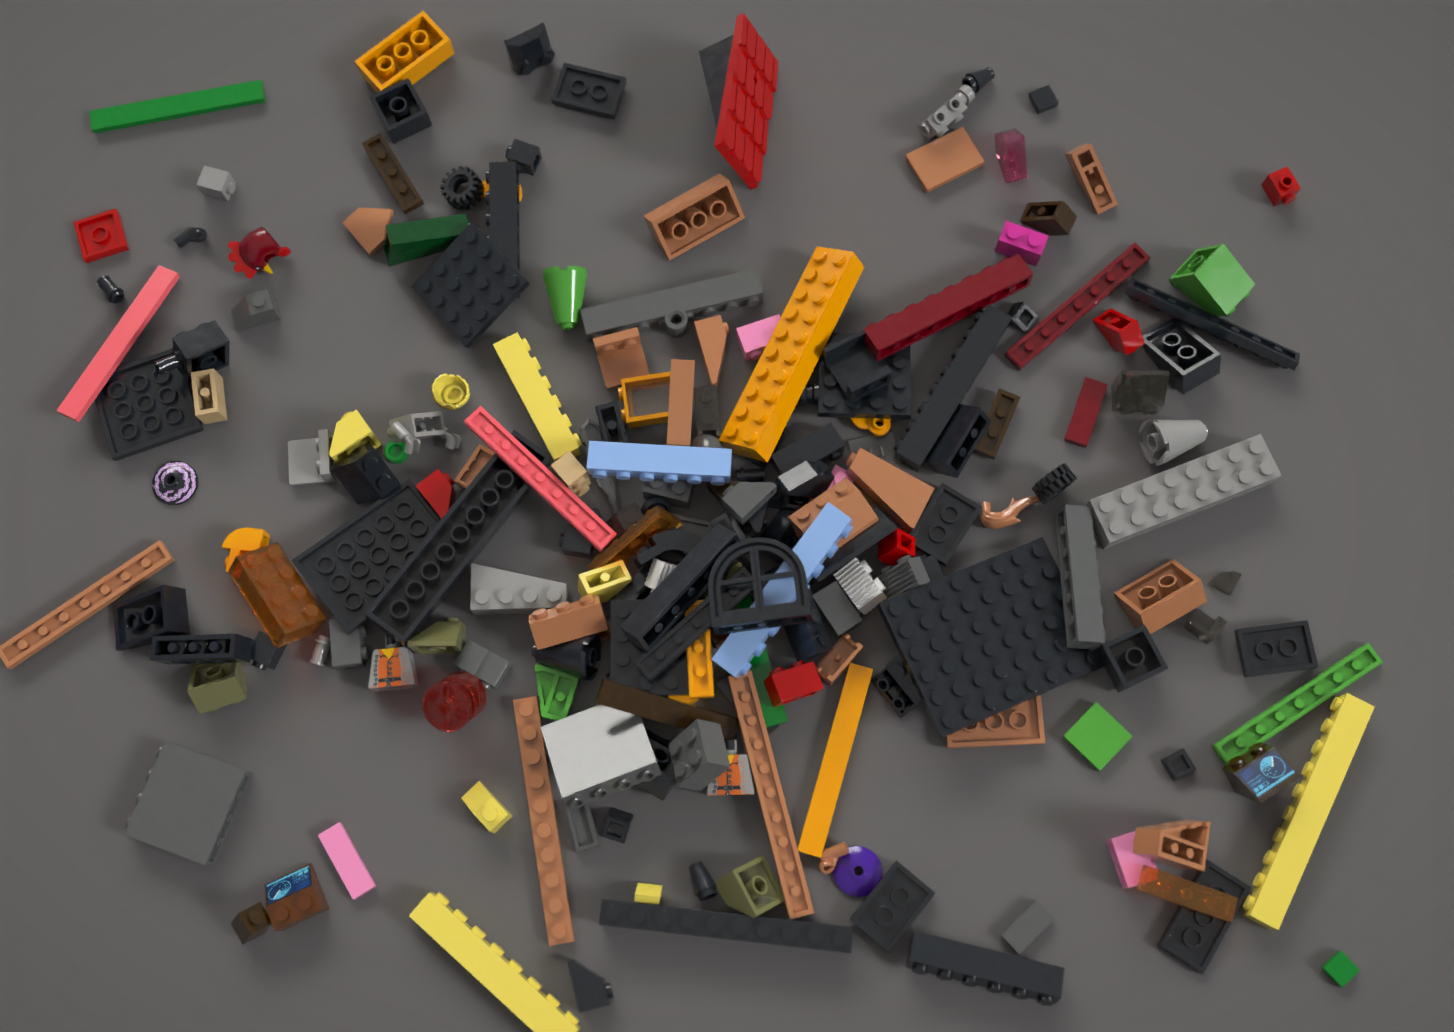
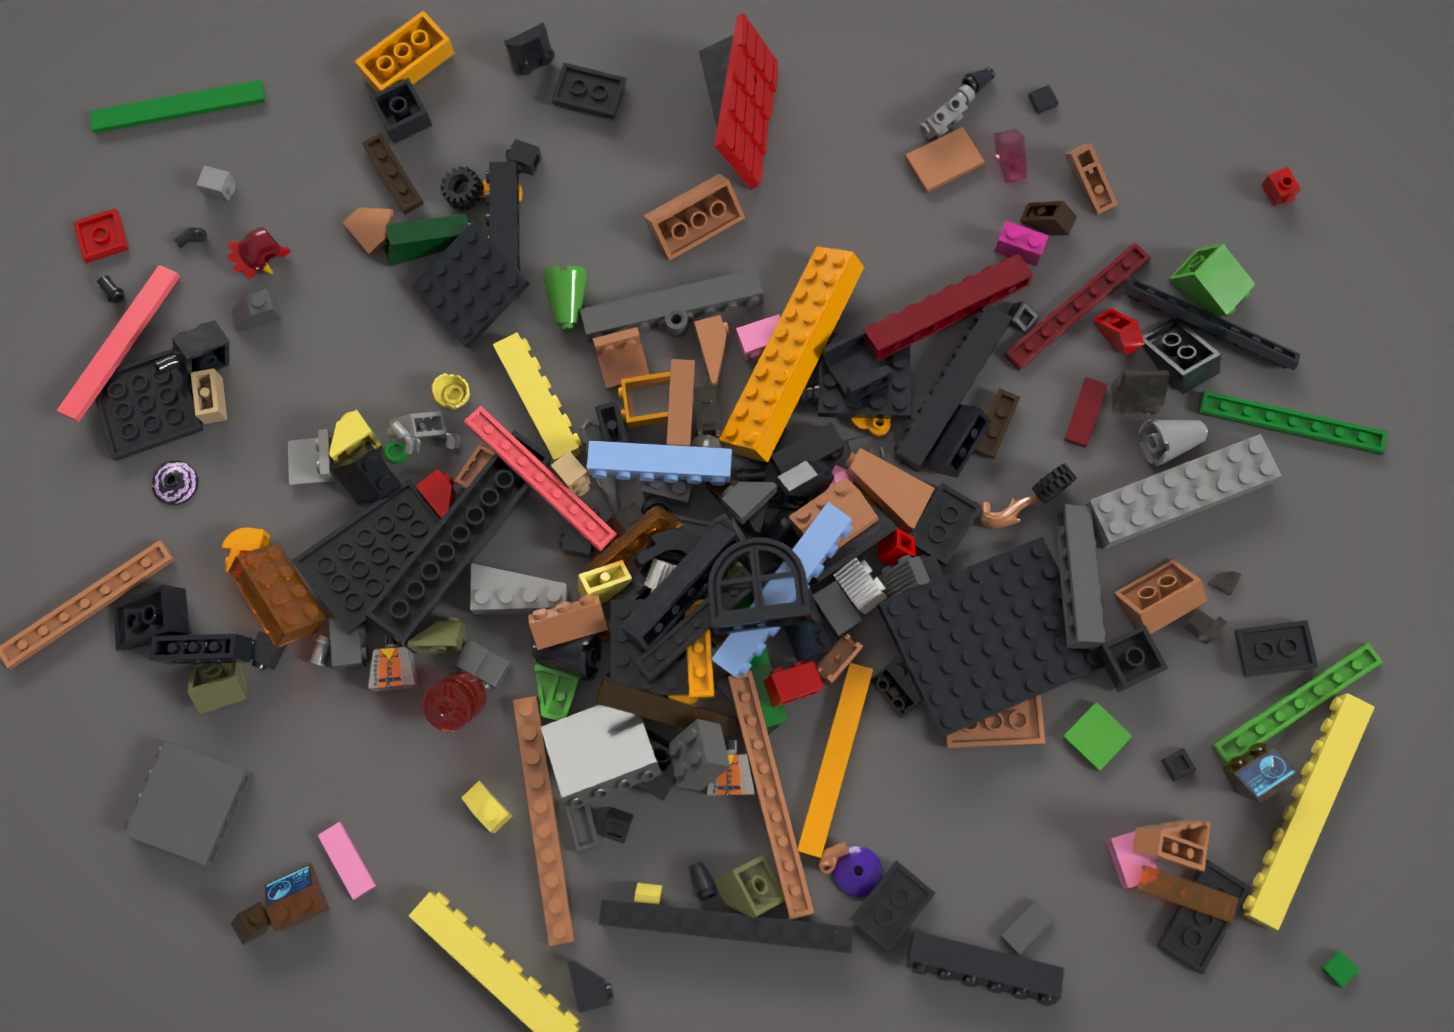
none -> green tile [1198,390,1387,455]

